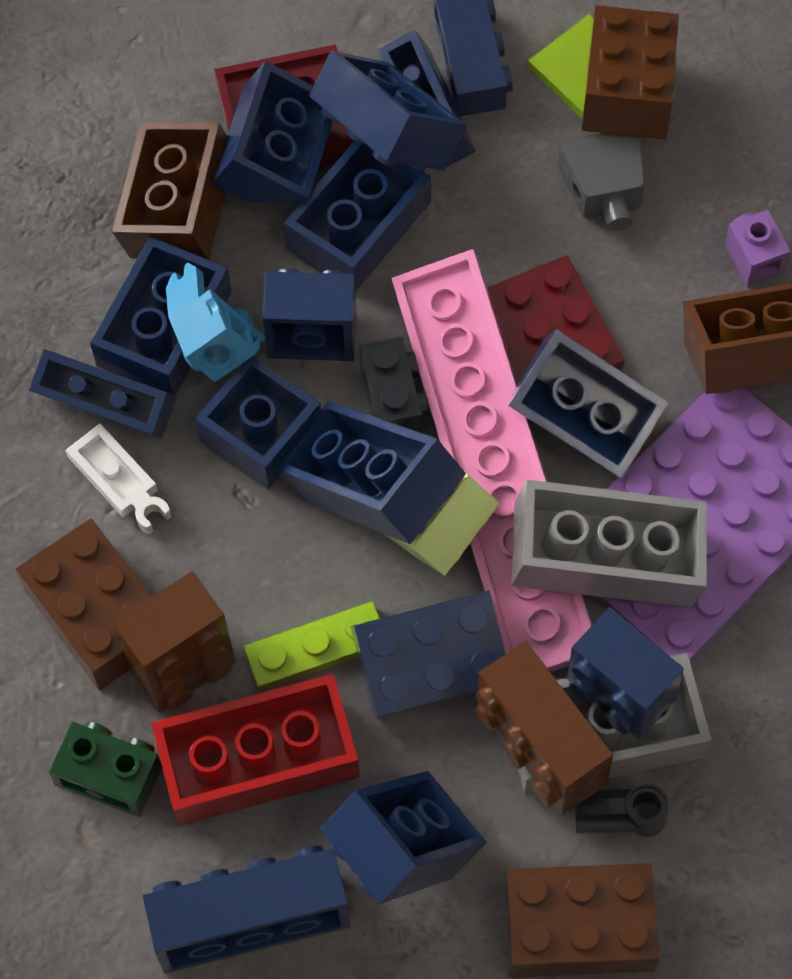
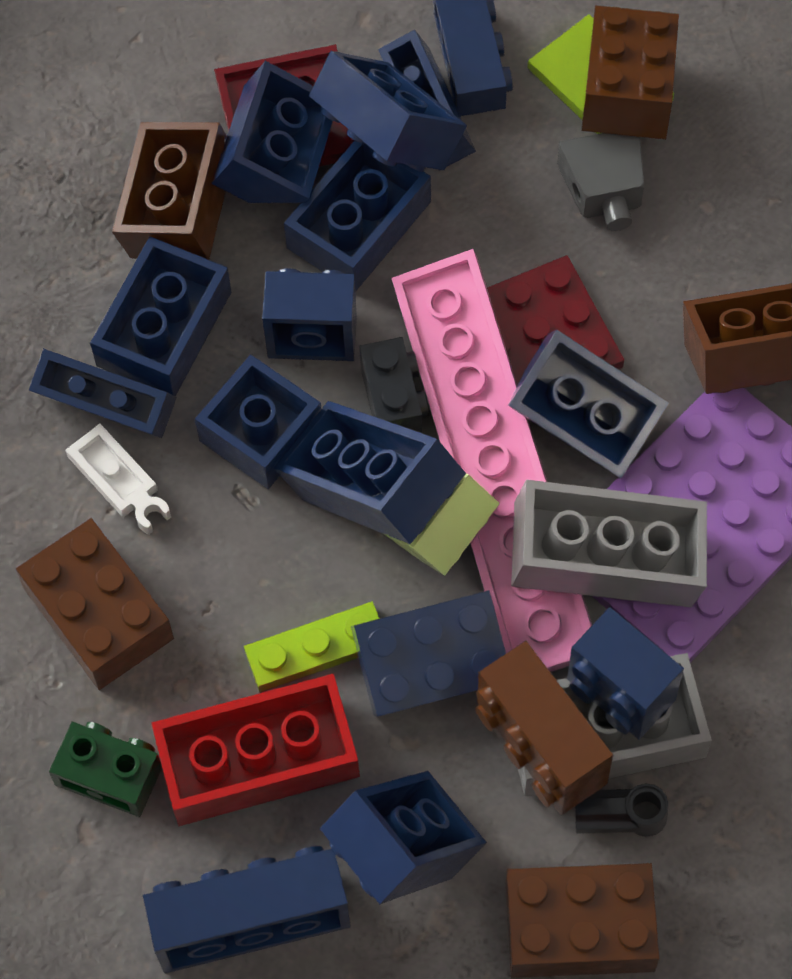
reddish brown brick [113,571,236,712] -> none
dark azure piece [166,263,265,382] -> none
medium lavender brick [725,210,791,287] -> none

